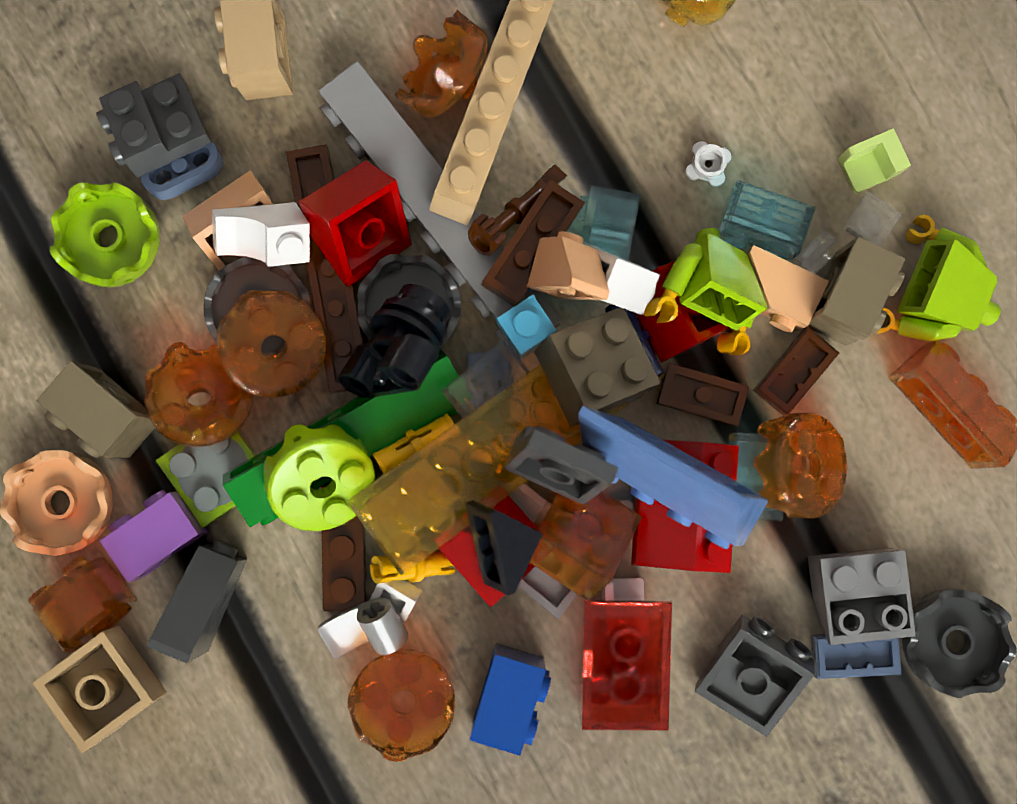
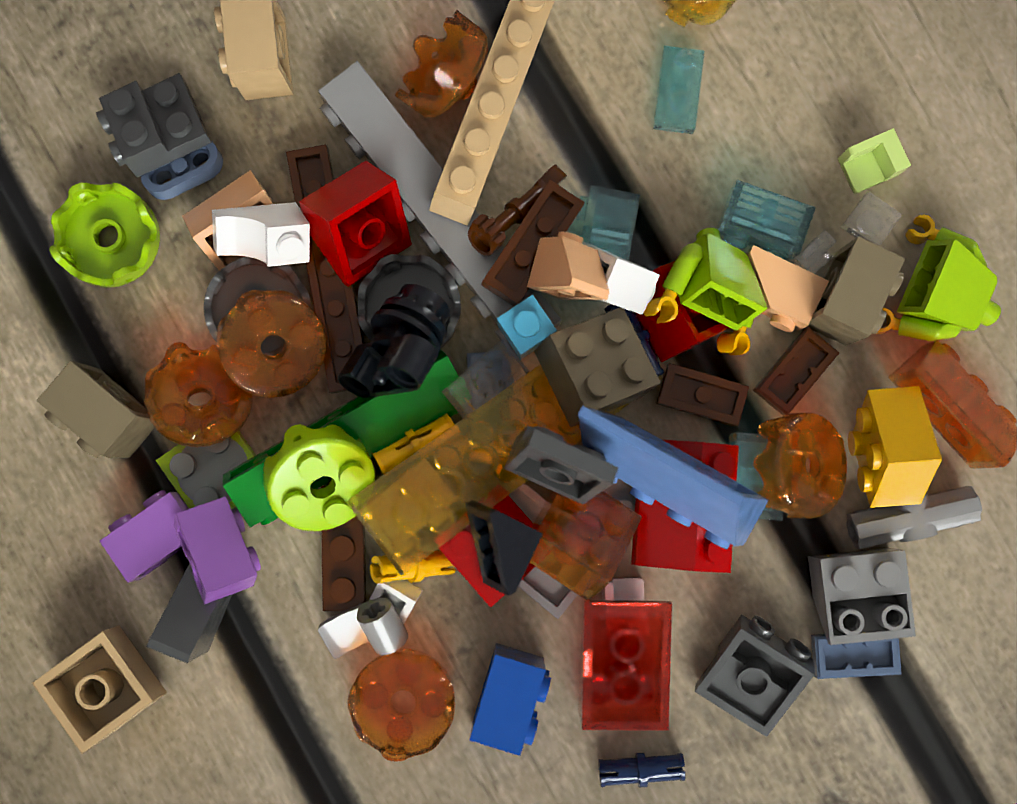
light nougat plate [0,450,113,556] -> none
clear orange brick [28,556,137,653] -> none
white plate [686,141,731,187] -> none
dark grey plate [902,589,1017,698] -> none
none -> medium lavender brick [174,496,261,605]
none -> dark blue pin [598,753,686,788]
none -> clear light blue tile [653,46,705,134]
none -> light grey piece [846,486,983,549]
none -> yellow brick [848,386,942,508]

